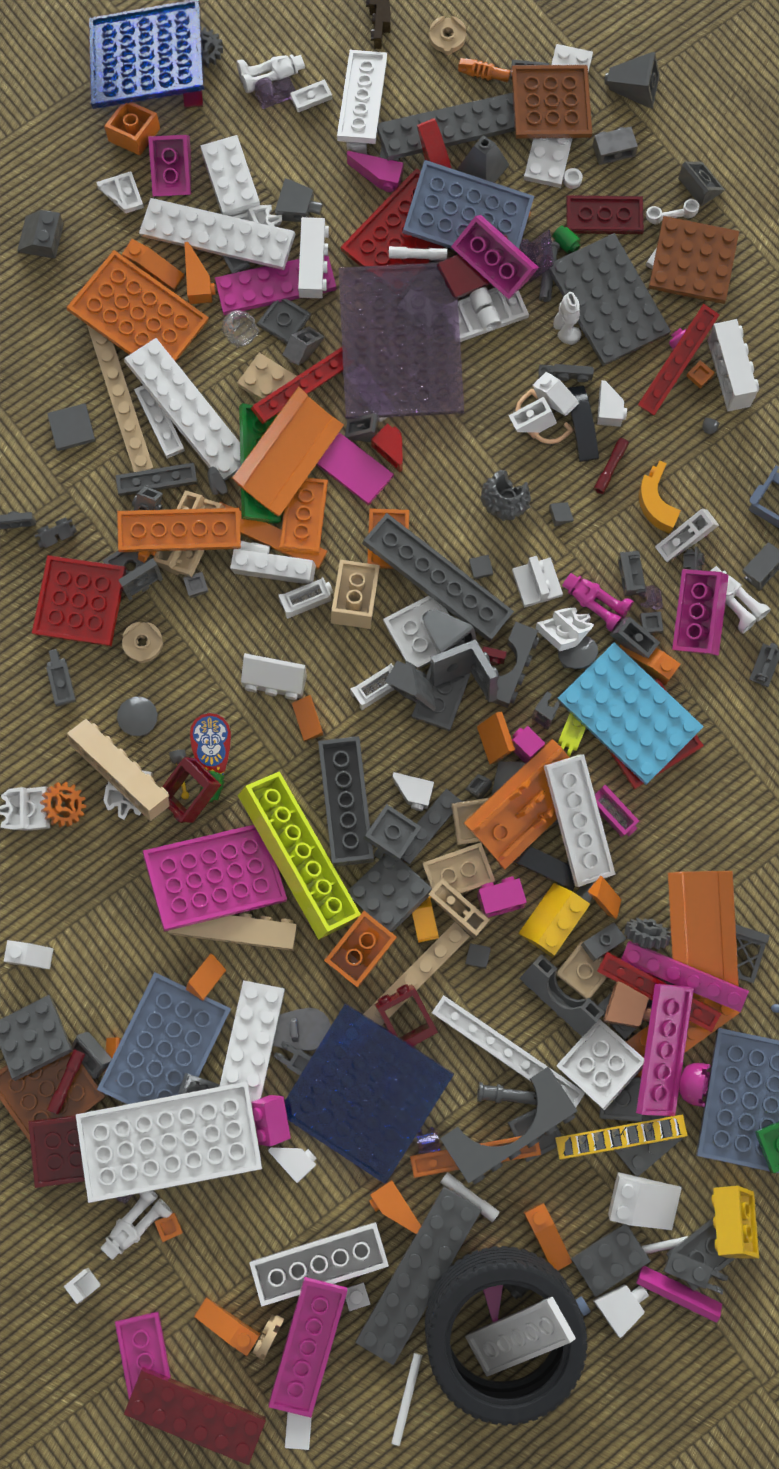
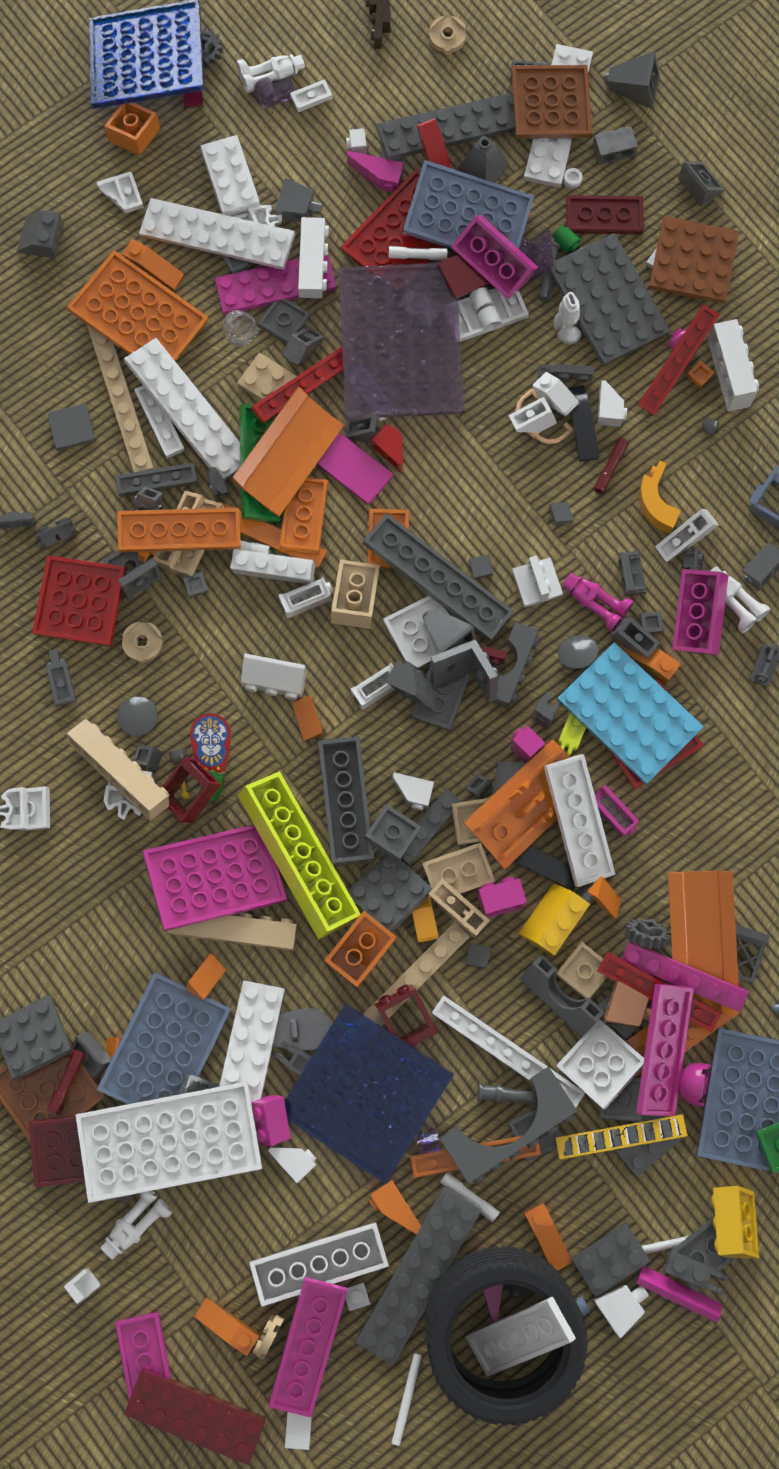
white slope [4,940,54,969] -> none
orange gear [40,782,86,827] -> none
dark pink slope [148,135,191,197] -> none
orange plate [154,1213,183,1242] -> none
orange slope [184,242,216,304] -> none
white plate [337,50,387,144] -> none
orange hinge [458,58,511,83] -> none
orange tile [477,711,515,764] -> none
dark grey hair [481,470,531,521] -> none
white plate [536,608,594,651] -> none
dark grey plate [581,922,626,962] -> none
white slope [608,1172,682,1230] -> none
tile [639,585,663,610] -> none
white bar [646,199,699,225] -> none
none -> dark grey slope [133,745,162,771]

